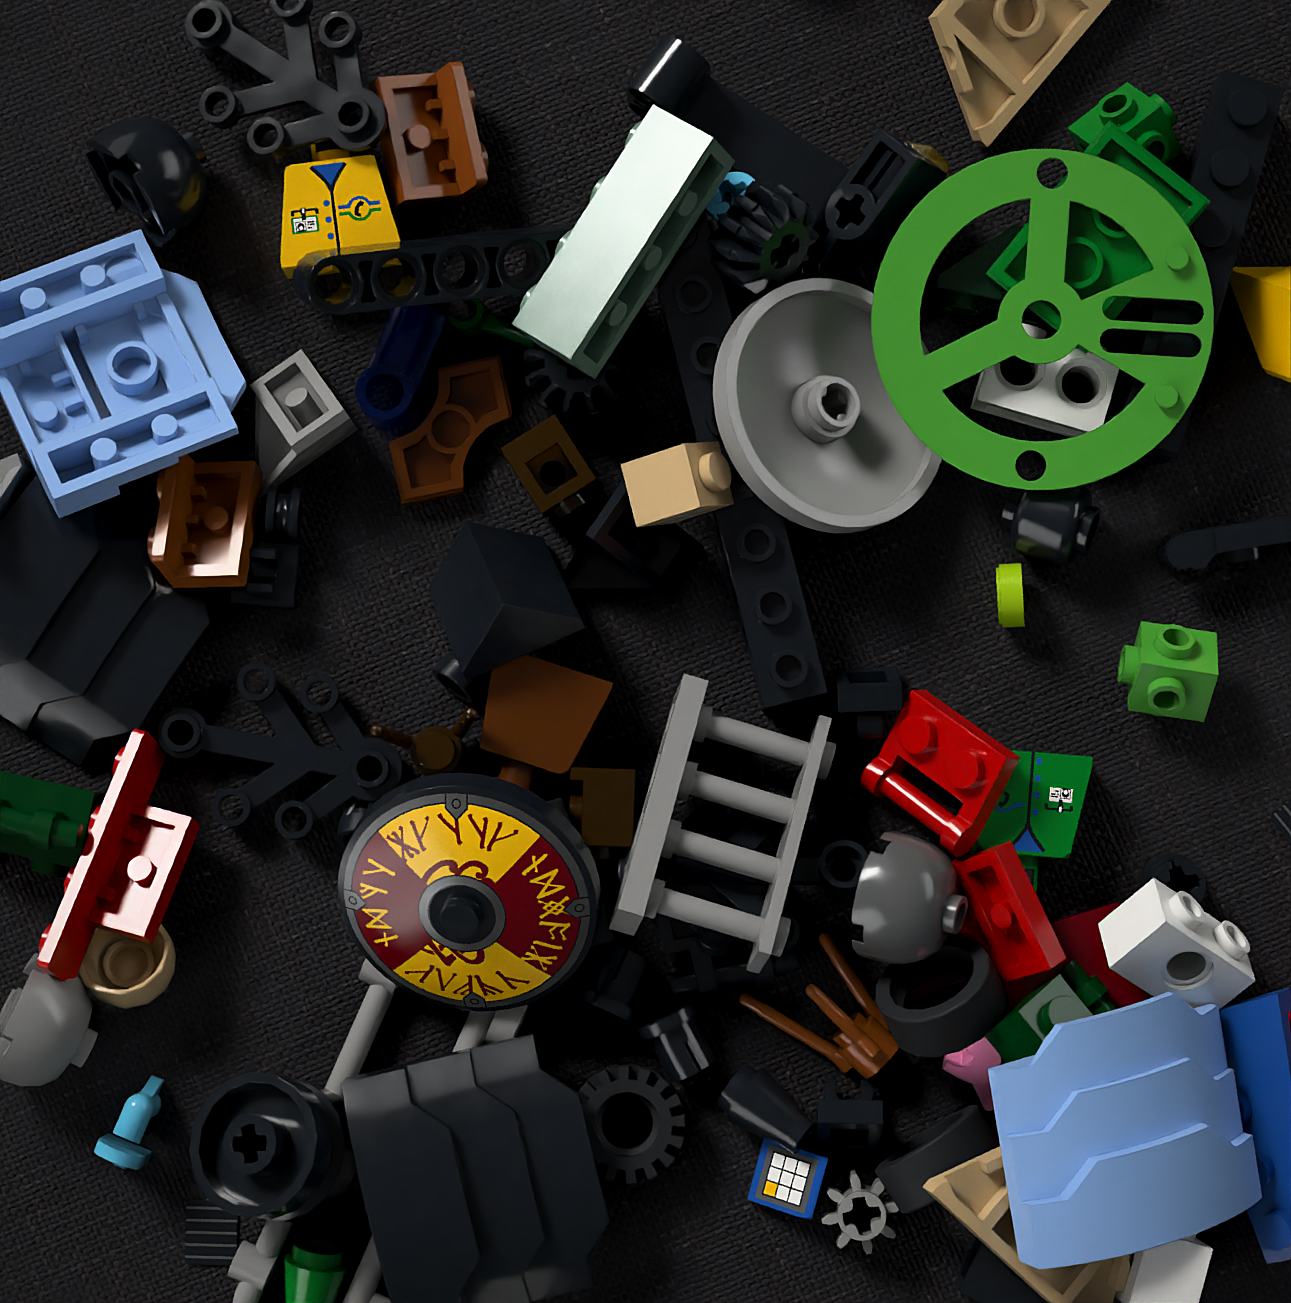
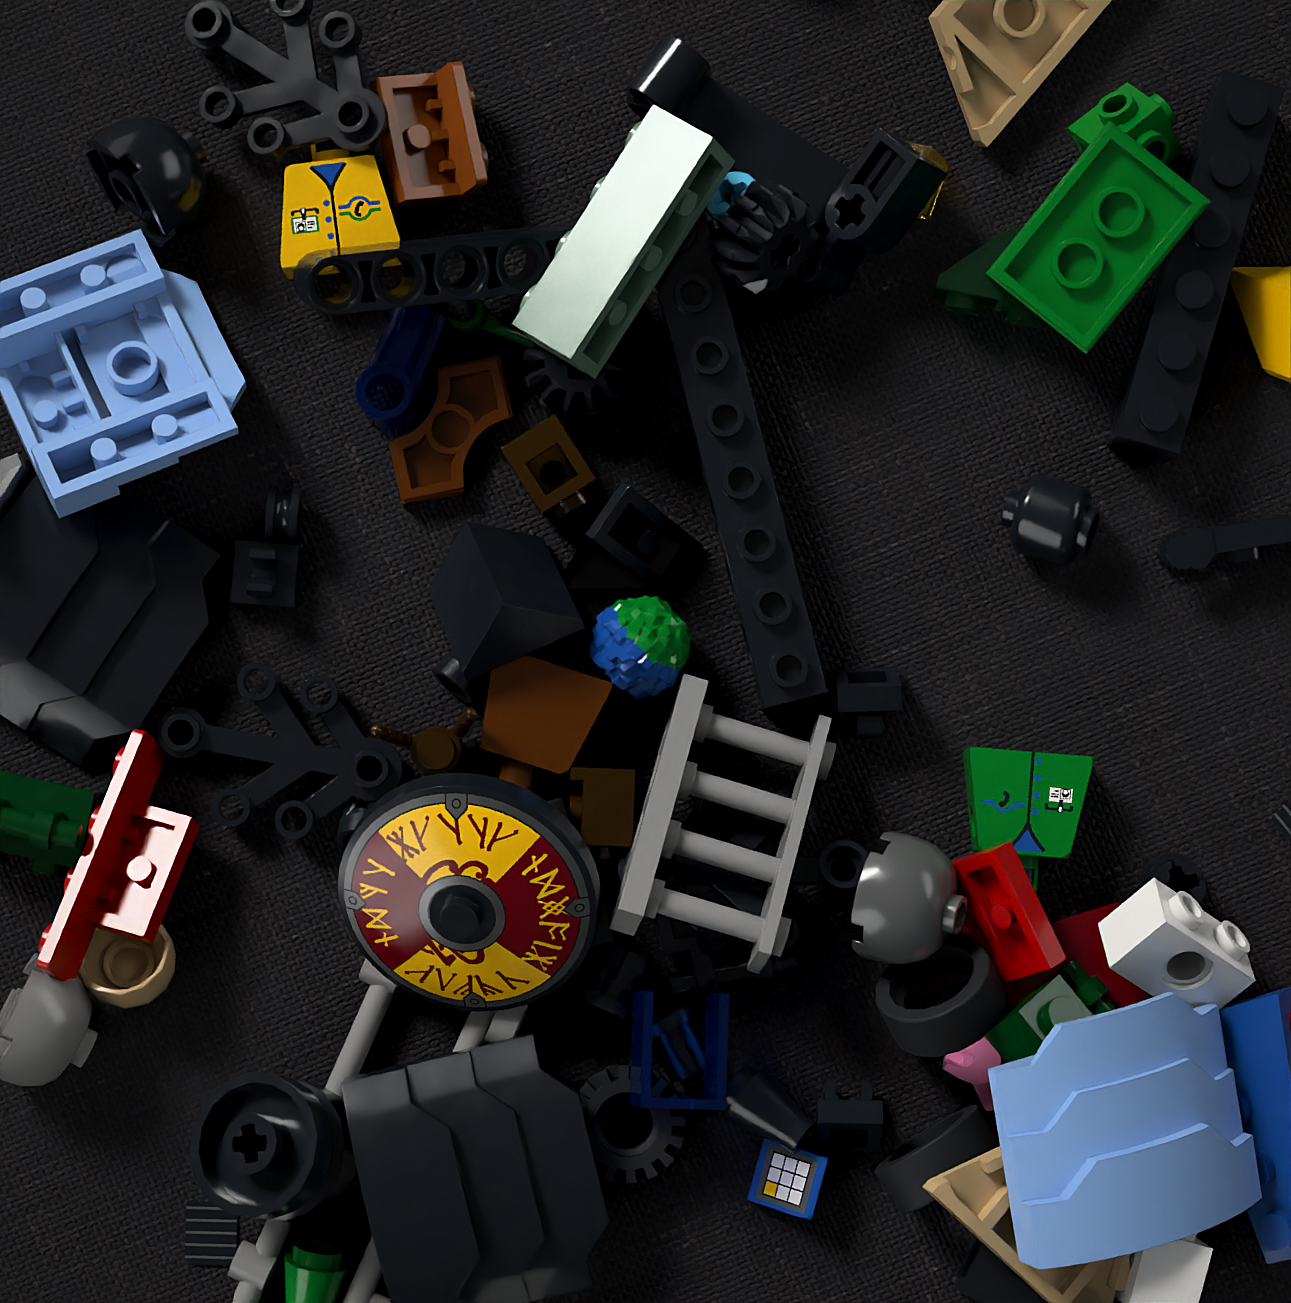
medium azure piece [94,1075,164,1170] -> none
dark orange bracket [147,454,263,588] -> none
light grey slope [250,349,358,498] -> none
tan brick [621,441,734,527] -> none
light grey dish [713,278,944,533] -> none
dark orange plant [739,933,899,1079] -> none
light grey gear [821,1170,899,1254] -> none
red plate [860,690,1020,857] -> none
bright green piece [871,149,1214,490] -> none
white brick [970,323,1119,437] -> none
lime tile [996,563,1025,628] -> none
bright green brick [1118,621,1219,722] -> none
none -> piece [589,595,691,700]
none -> clear blue piece [629,991,729,1110]

